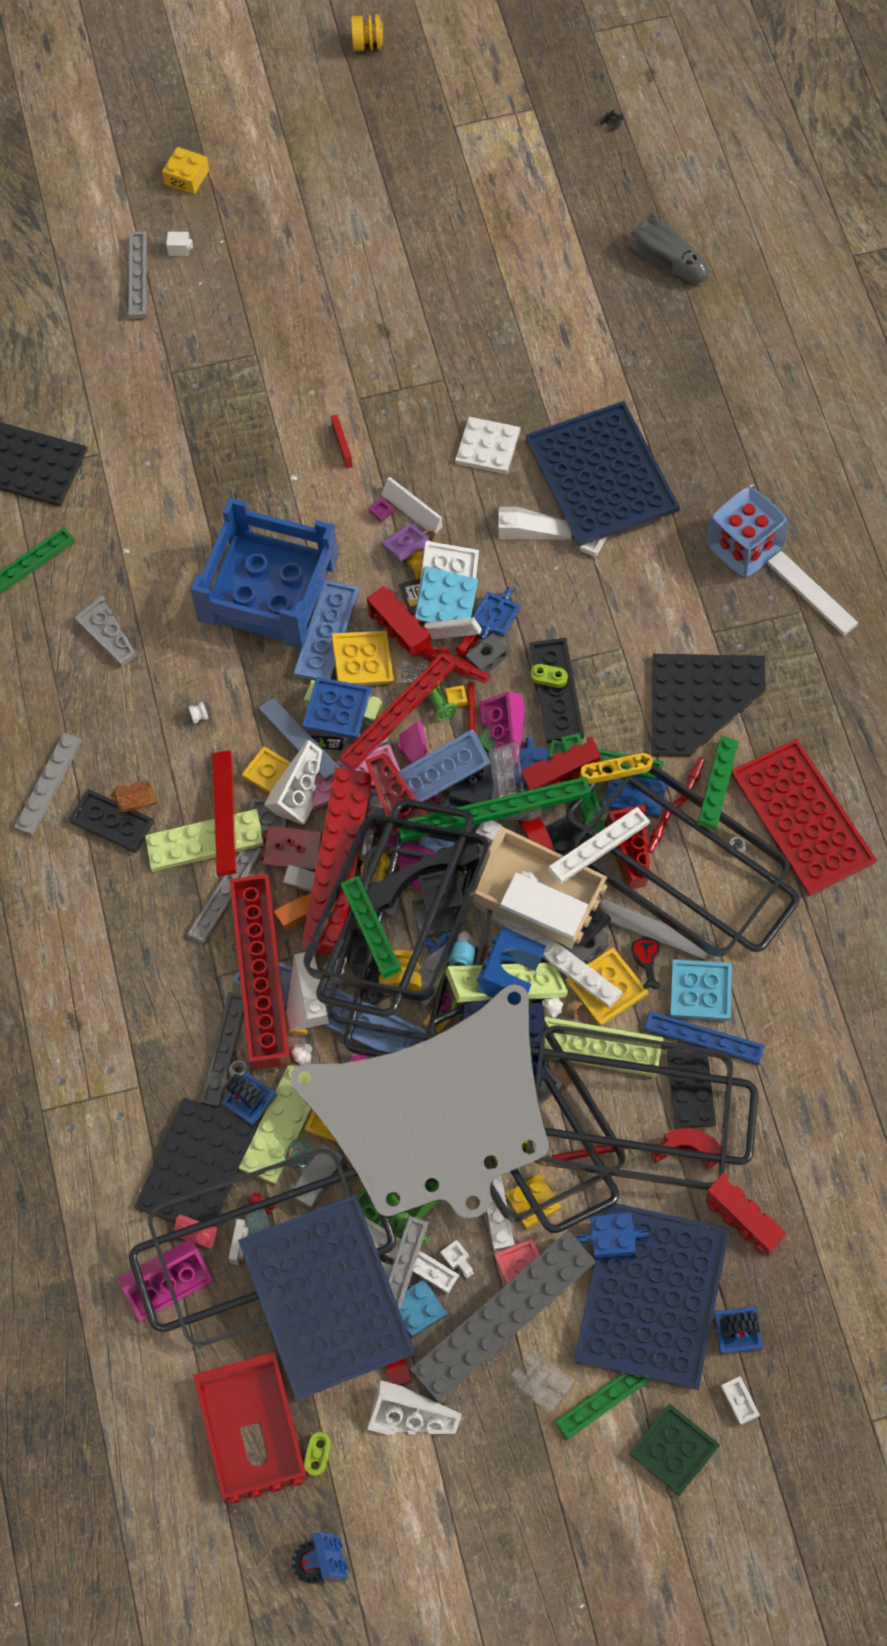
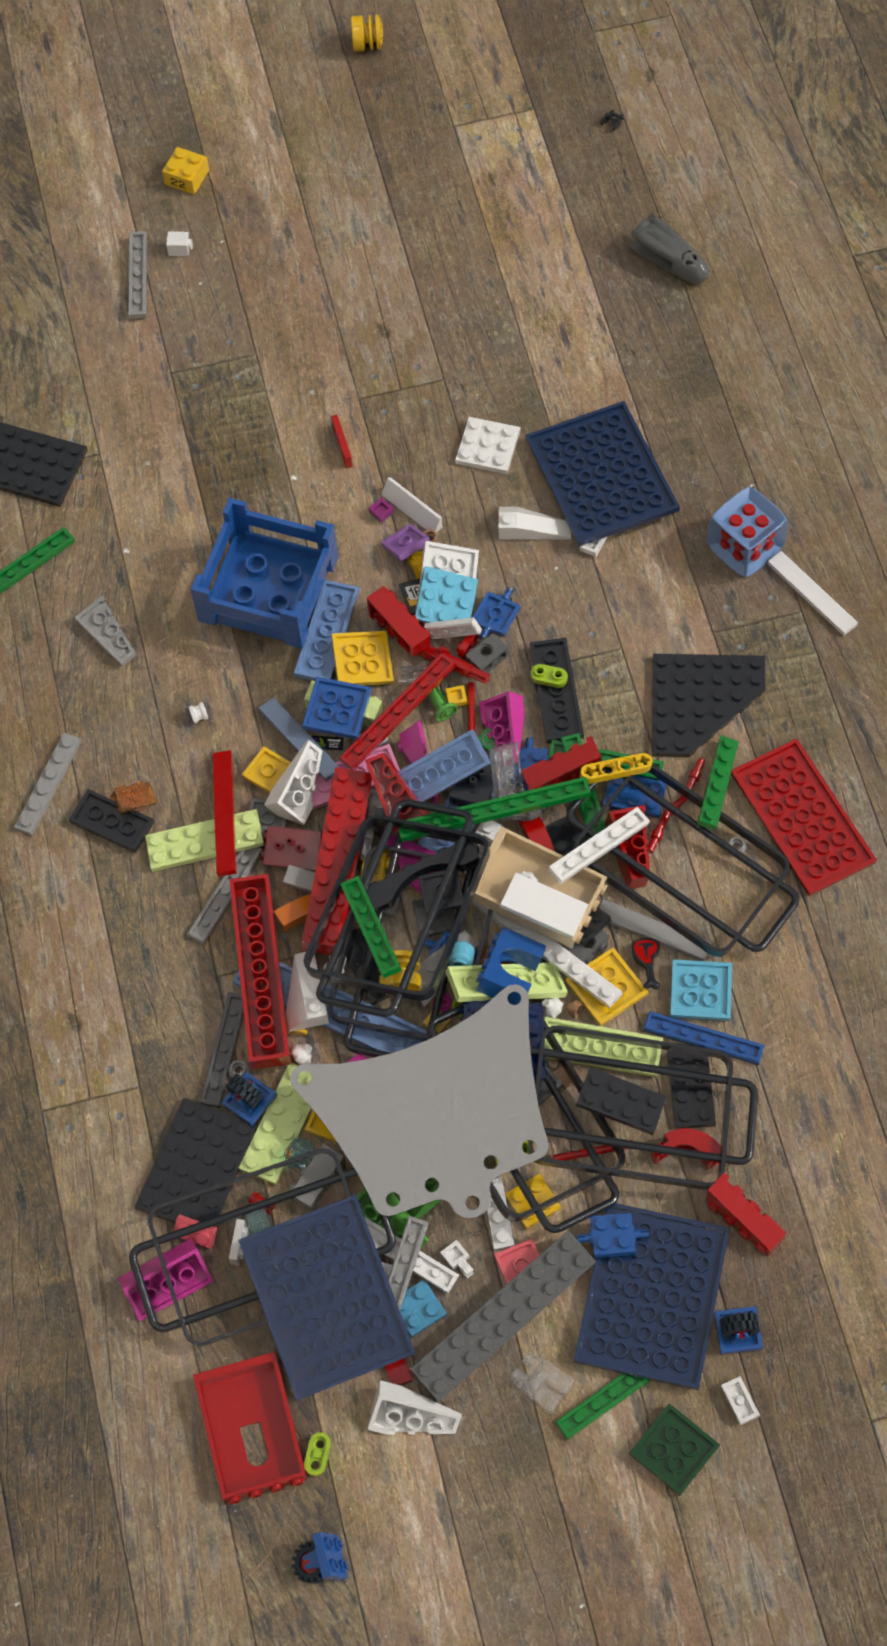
none -> black plate [576,1067,667,1135]

